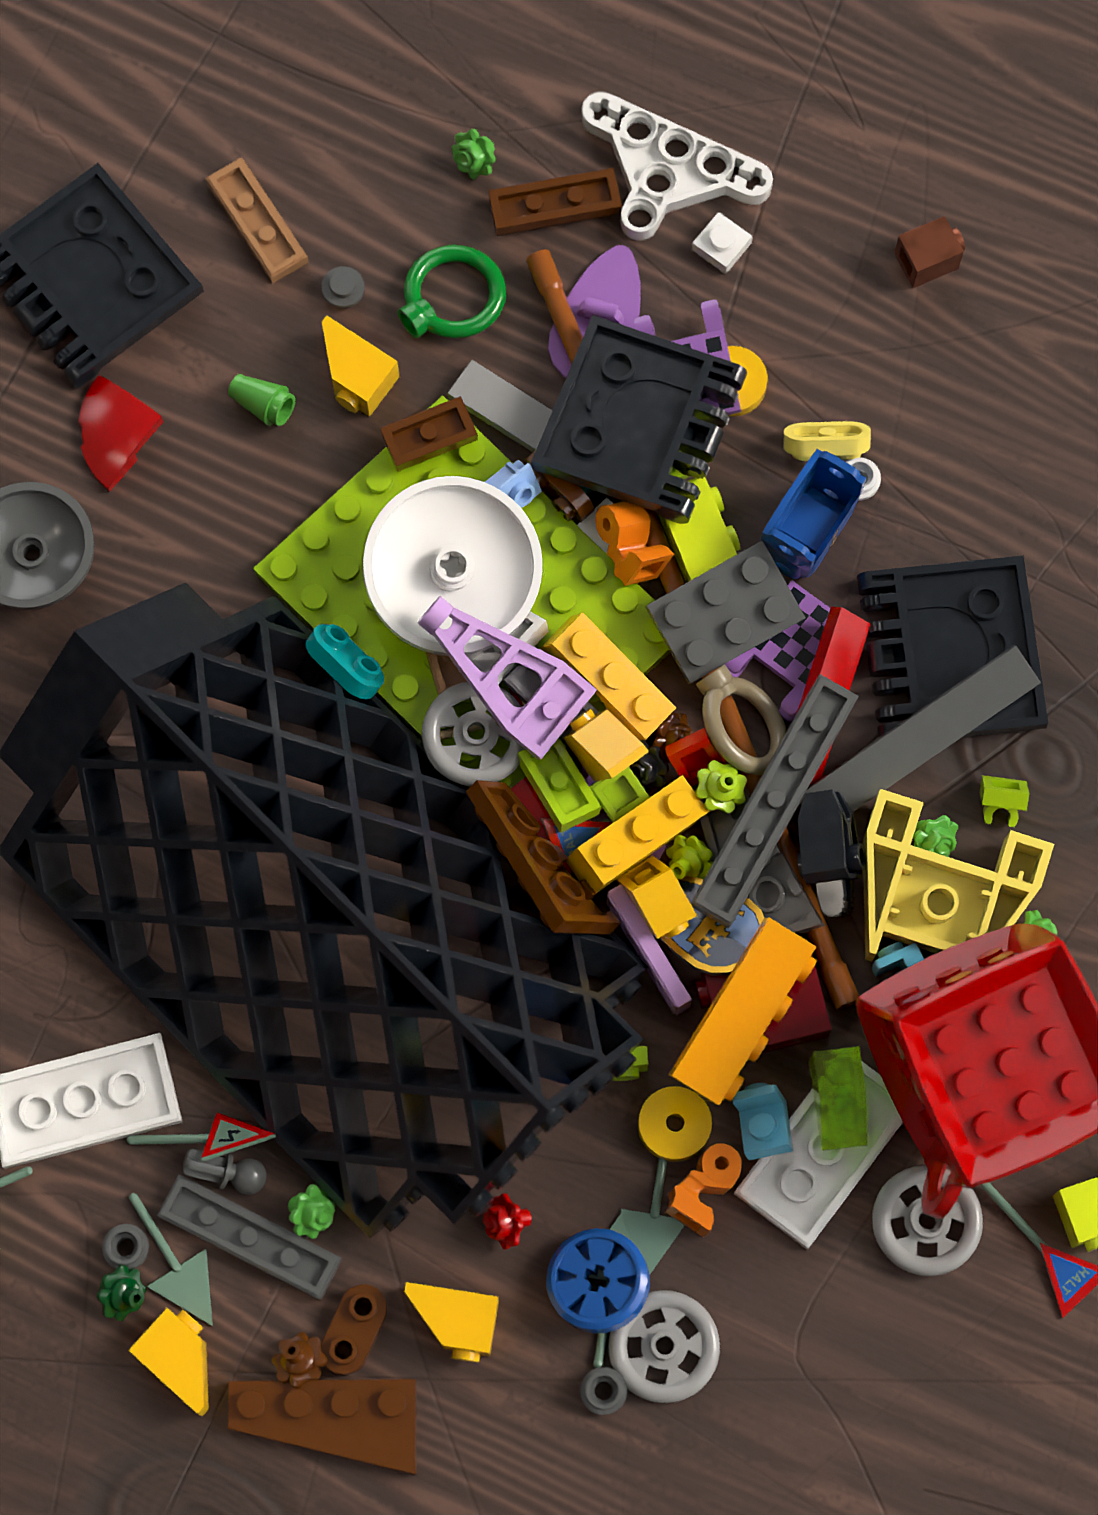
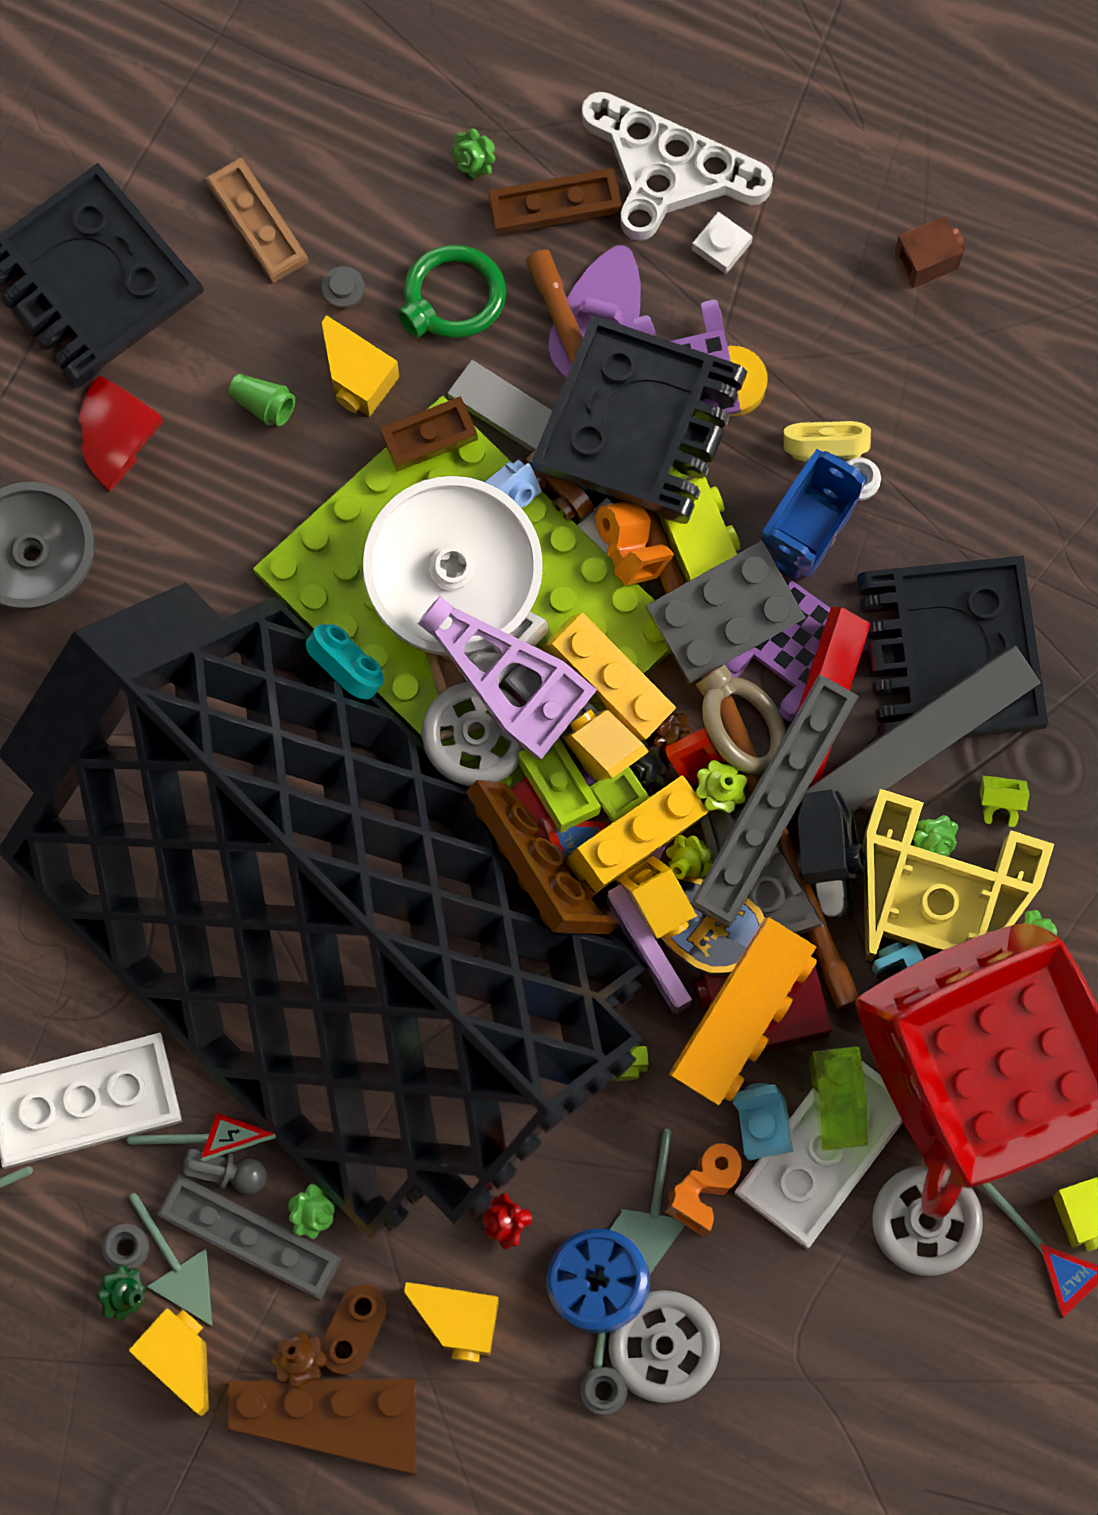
yellow piece [638,1086,712,1162] -> none

